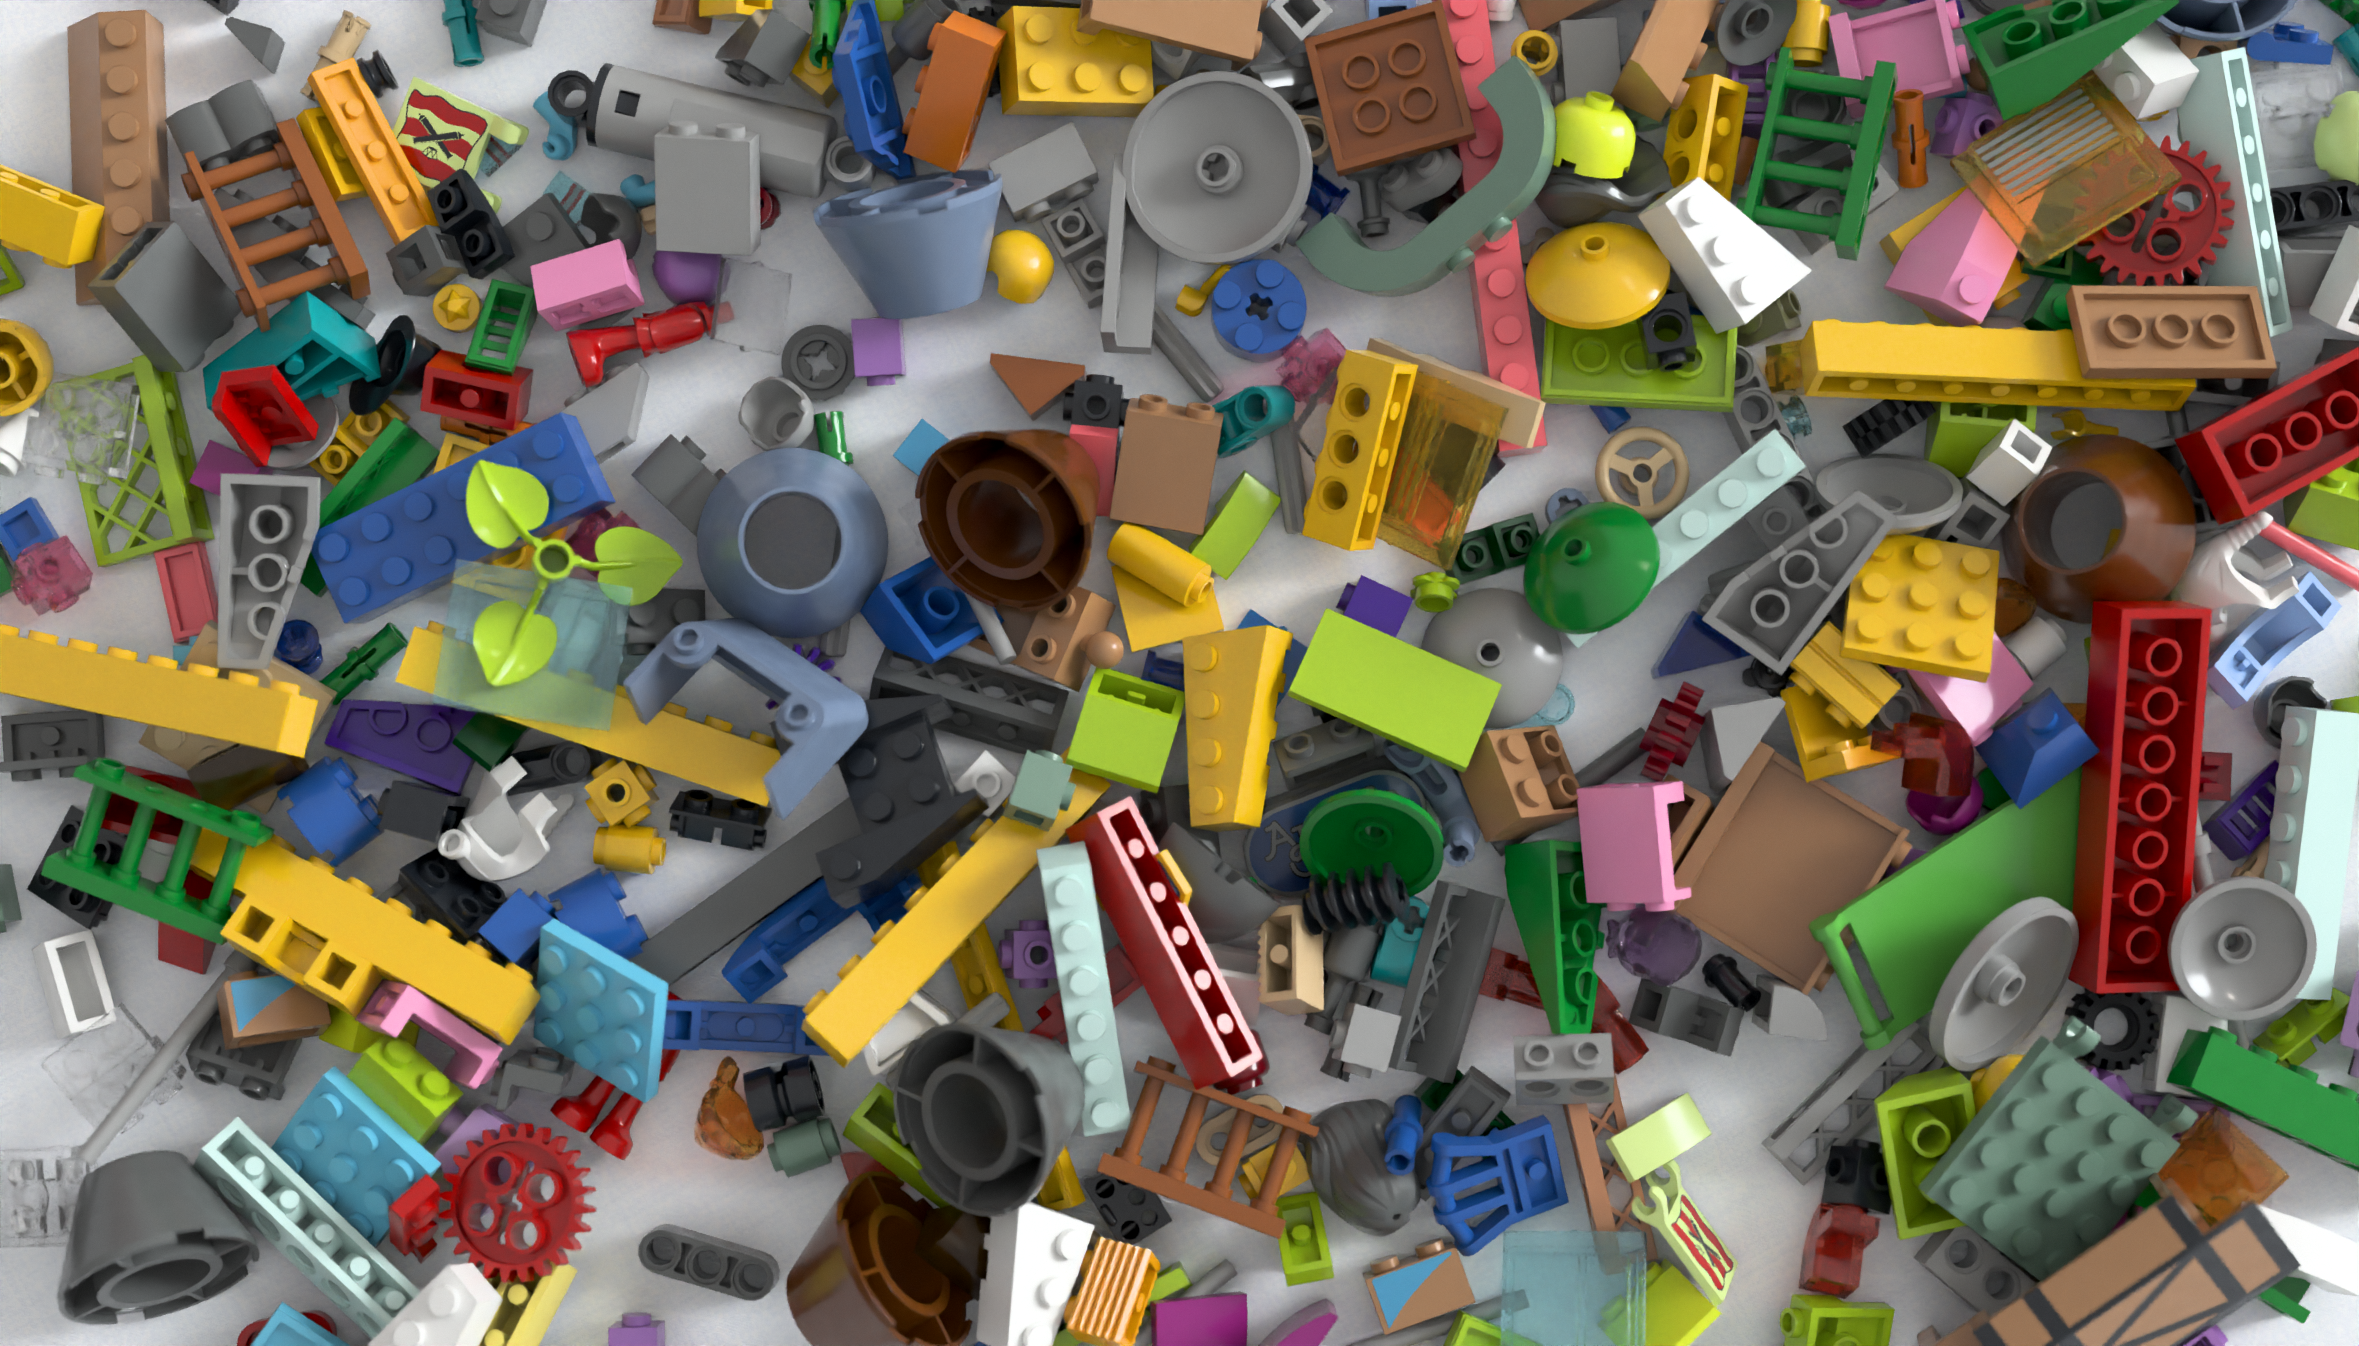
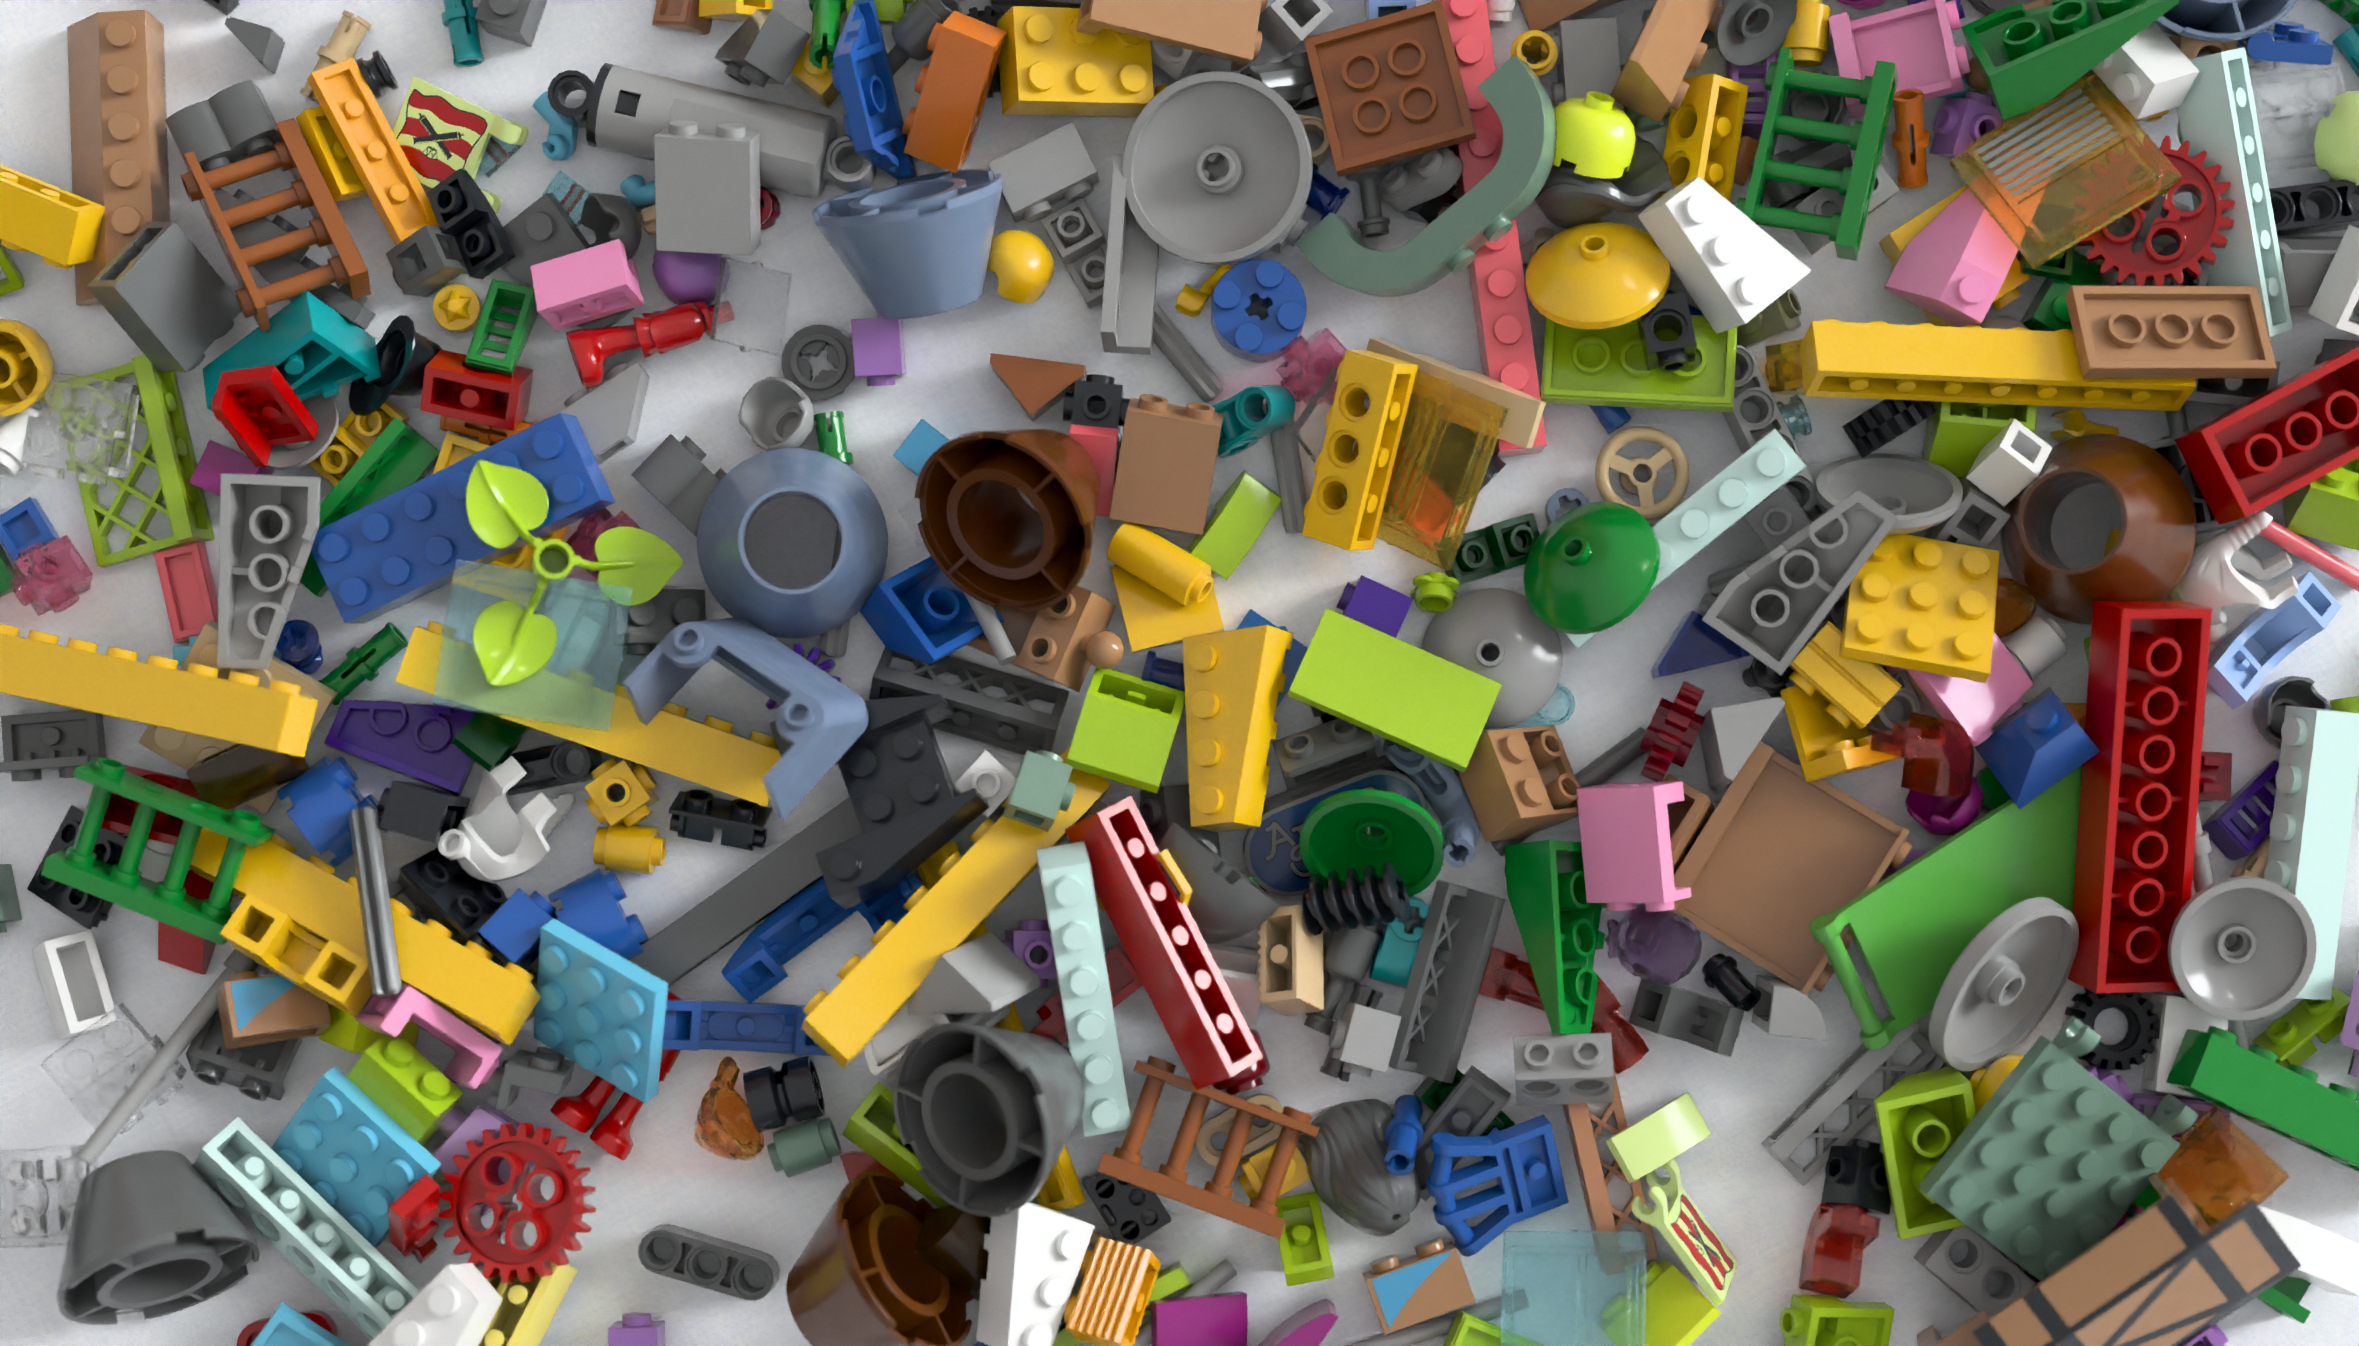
none -> axle [348,807,402,997]
none -> light grey slope [907,932,1041,1014]

